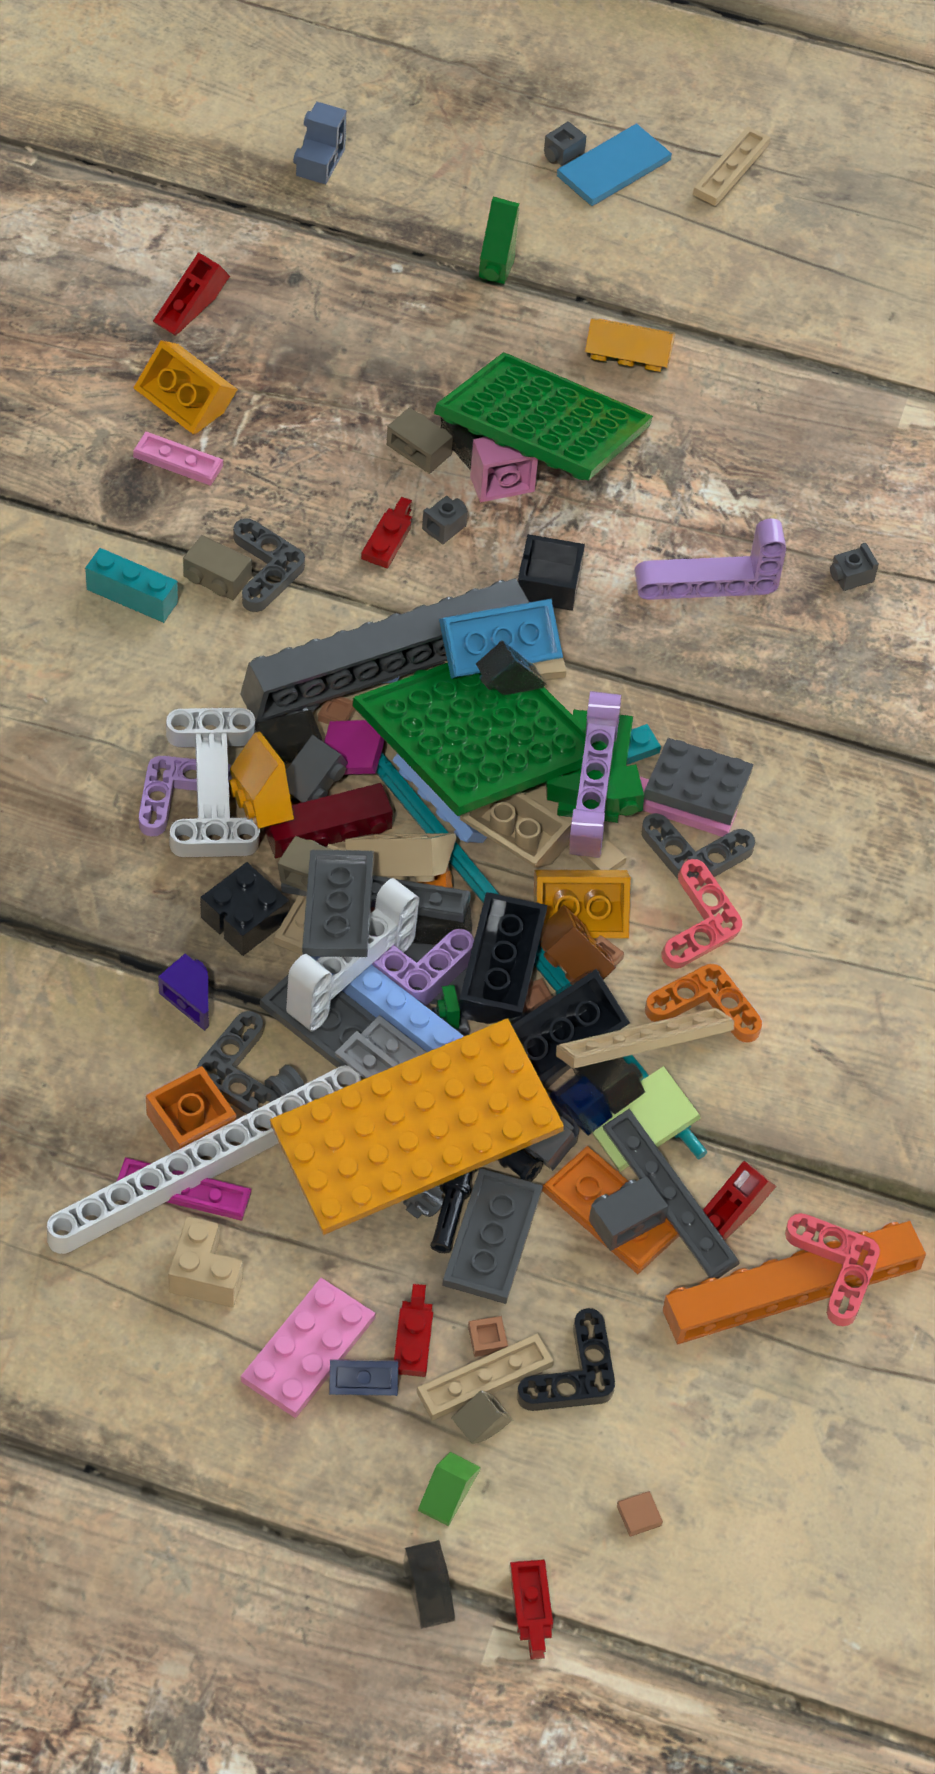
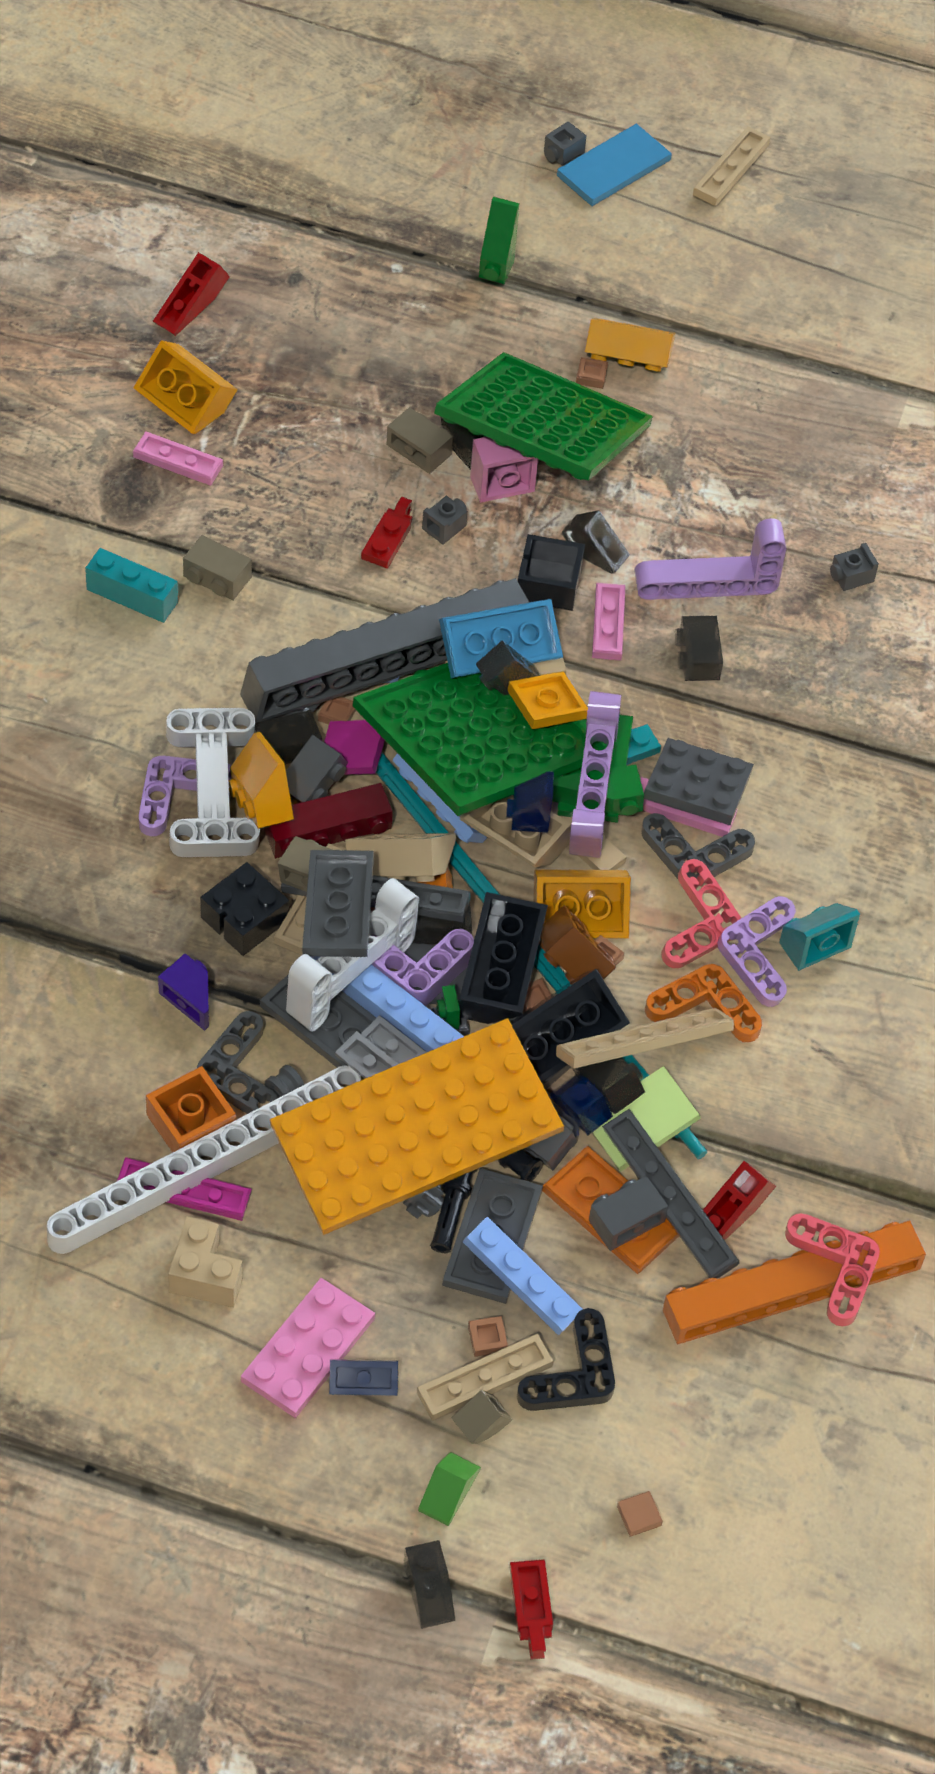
dark grey beam [233,518,305,612] -> none
sand blue brick [293,101,347,185] -> none
red hinge [394,1284,433,1377] -> none
none -> light blue plate [463,1217,583,1335]
none -> clear blue slope [506,771,554,833]
none -> light orange plate [507,671,588,729]
none -> clear smoke slope [561,510,630,574]
none -> nougat tile [576,357,608,389]
none -> bright pink tile [592,583,625,660]
none -> clear smoke brick [675,615,723,681]
none -> lavender beam [717,896,796,1007]
none -> teal slope [779,903,860,971]

